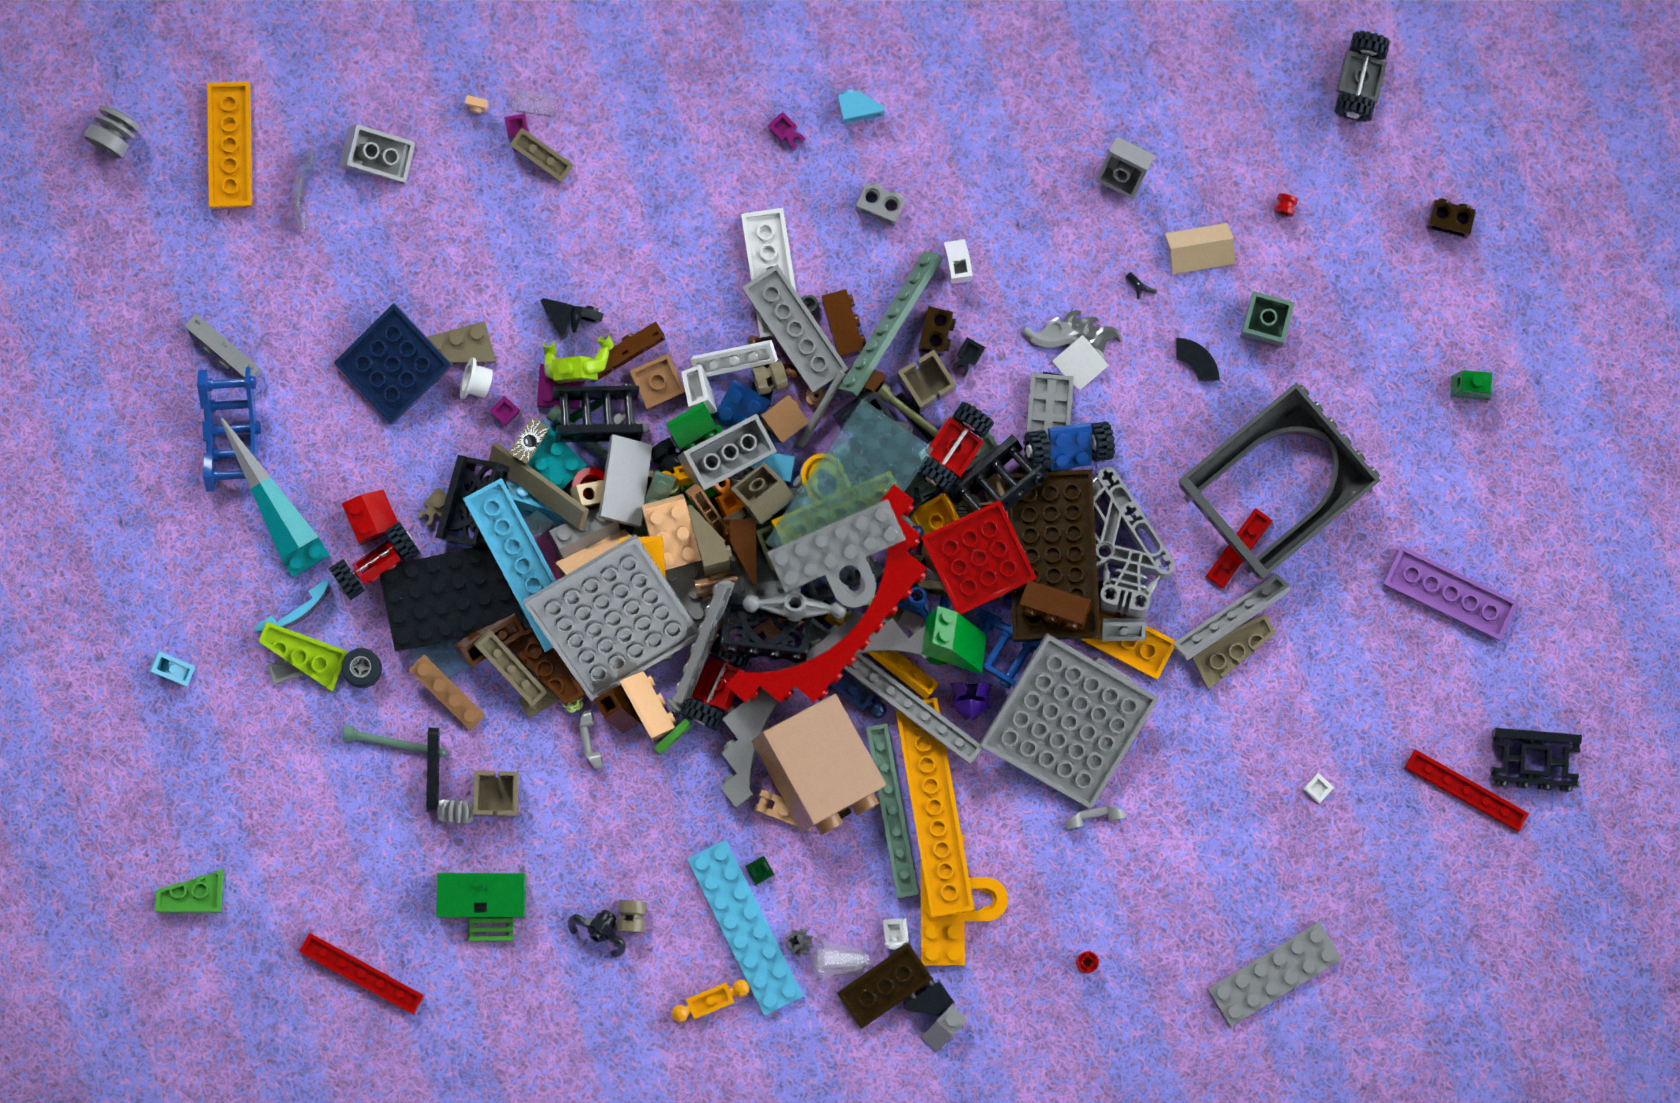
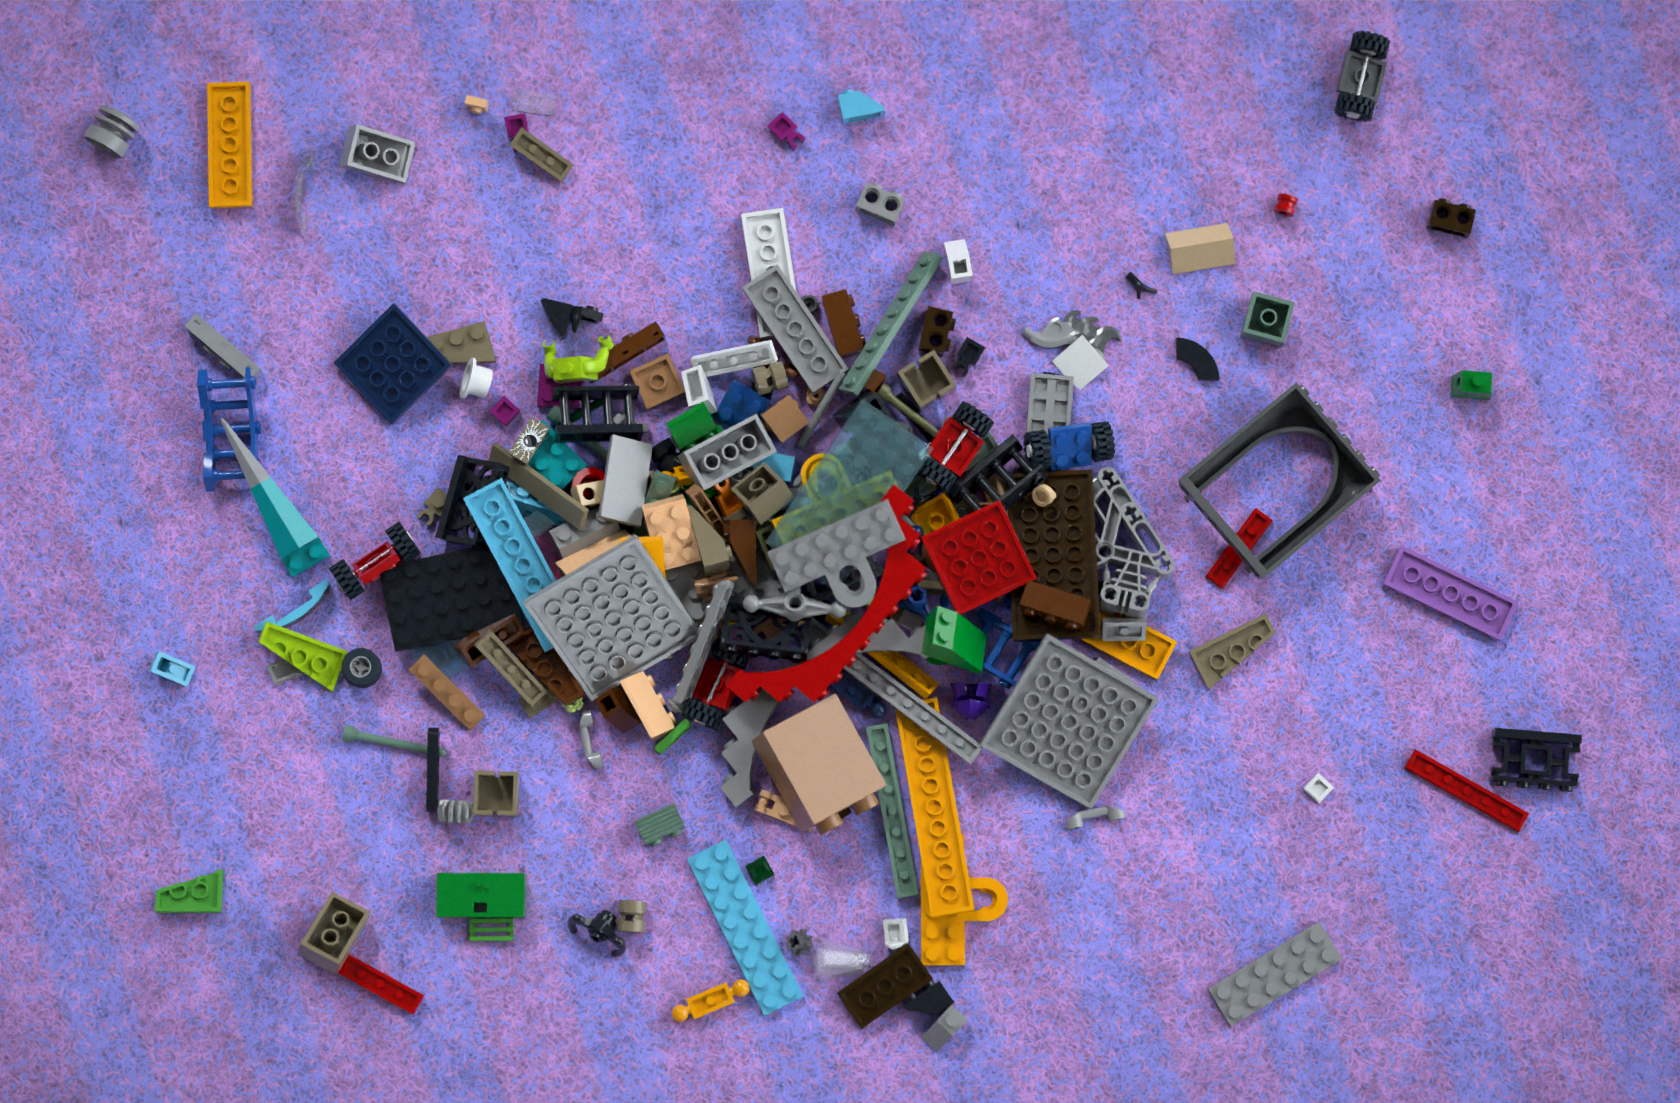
red slope [341,490,398,546] -> none
red wheel [1076,951,1099,974] -> none
light grey brick [1095,137,1155,199] -> none
light grey plate [1173,574,1291,661] -> none
none -> dark tan brick [298,892,371,975]
none -> sand green brick [635,803,685,847]
none -> tan tile [1032,484,1056,507]

